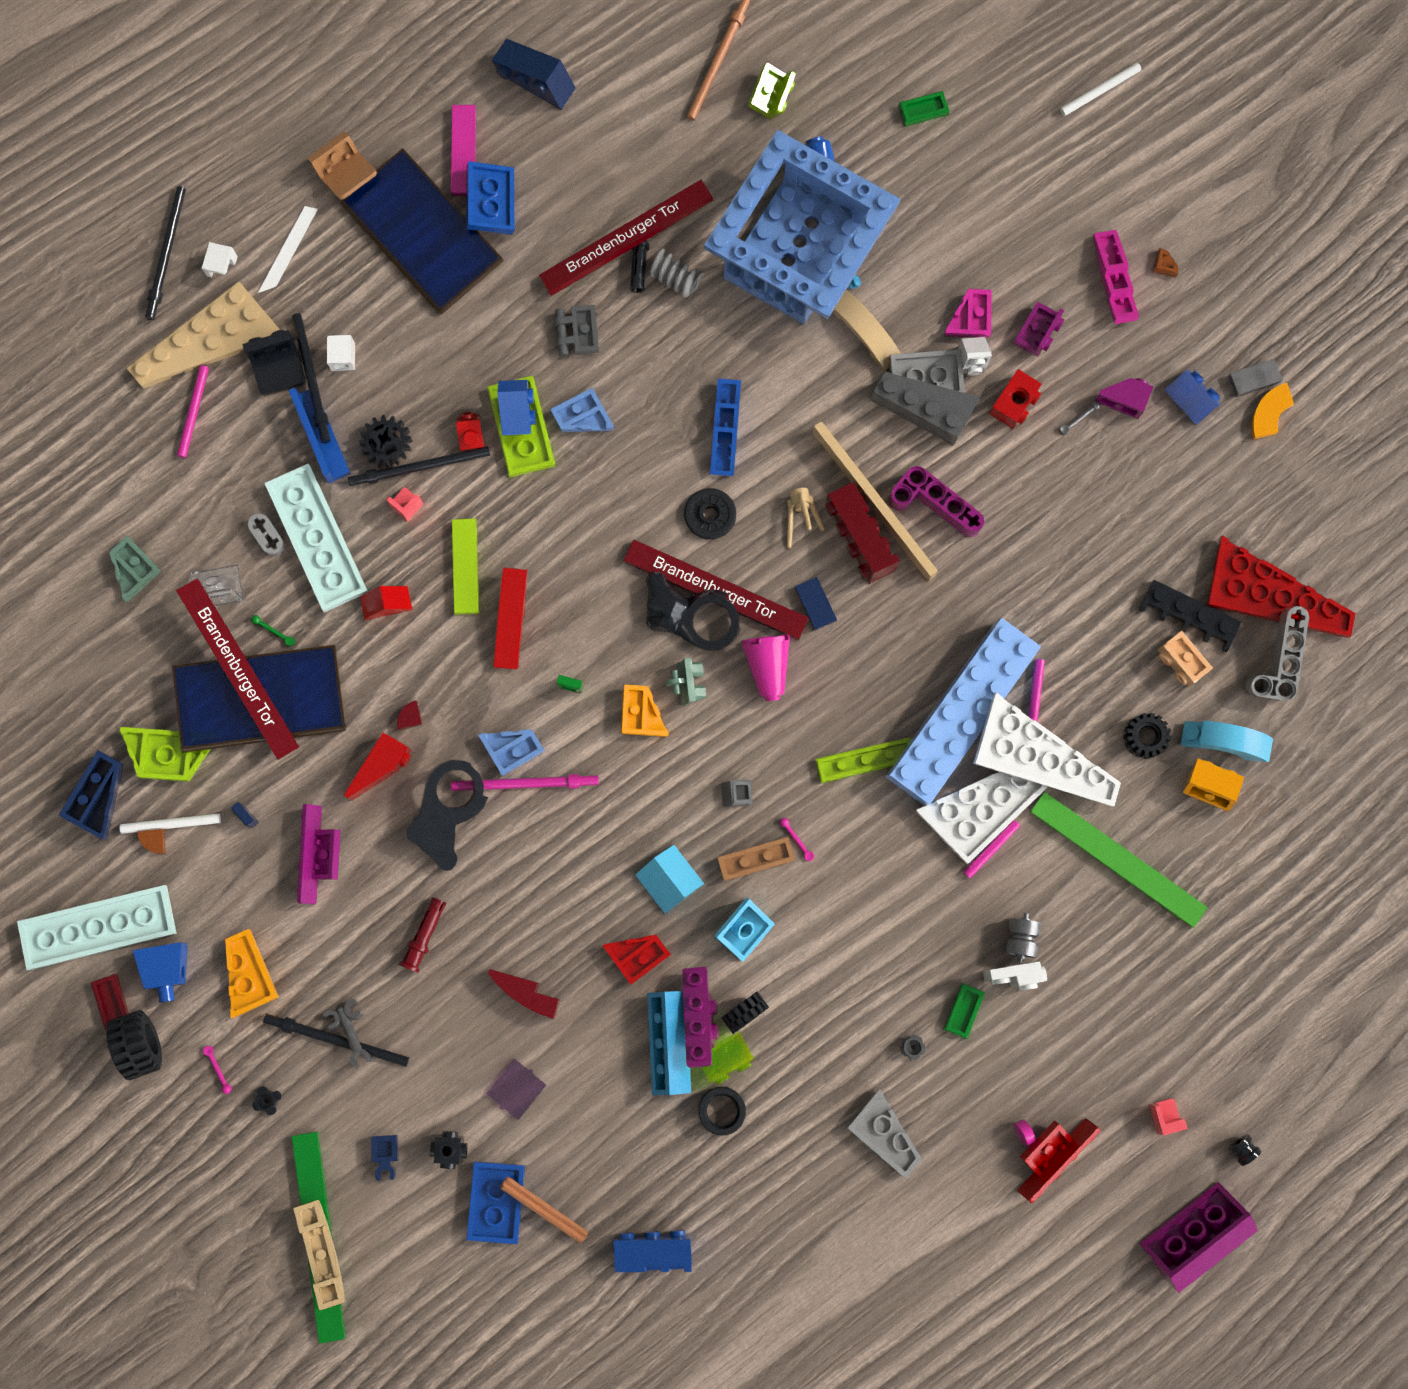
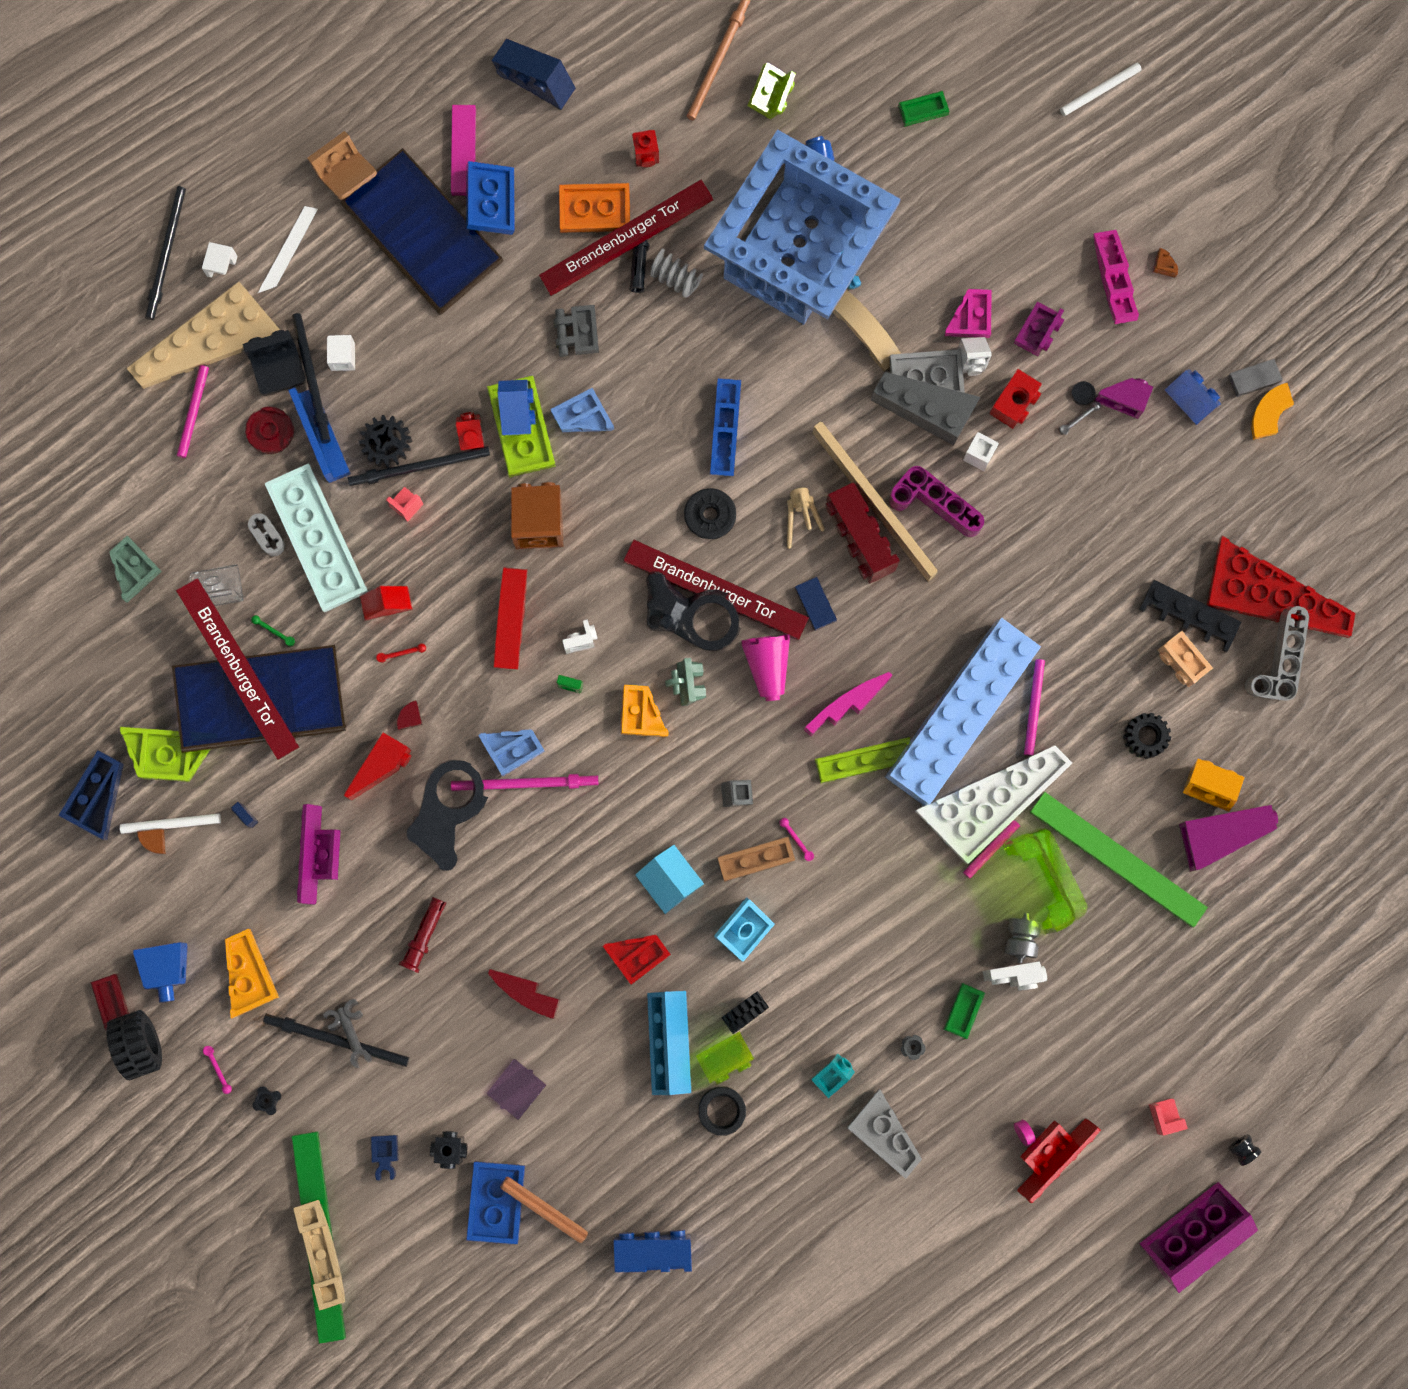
light aqua plate [17,885,177,970] -> none
lime tile [452,518,479,615] -> none
magenta bracket [682,967,719,1068] -> none
white wing [973,692,1121,806] -> none
medium azure arch [1181,720,1273,762] -> none
none -> dark red tile [245,407,294,454]
none -> red hinge [376,643,426,663]
none -> dark orange slope [511,482,564,549]
none -> orange plate [559,183,630,233]
none -> white bracket [563,619,597,654]
none -> red bracket [632,130,659,168]
none -> dark pink slope [804,672,892,737]
none -> teal bracket [811,1054,855,1099]
none -> white panel [963,432,999,471]
none -> clear neon green windscreen [1002,828,1087,934]
none -> black piece [1071,381,1096,405]
none -> magenta slope [1179,805,1278,872]

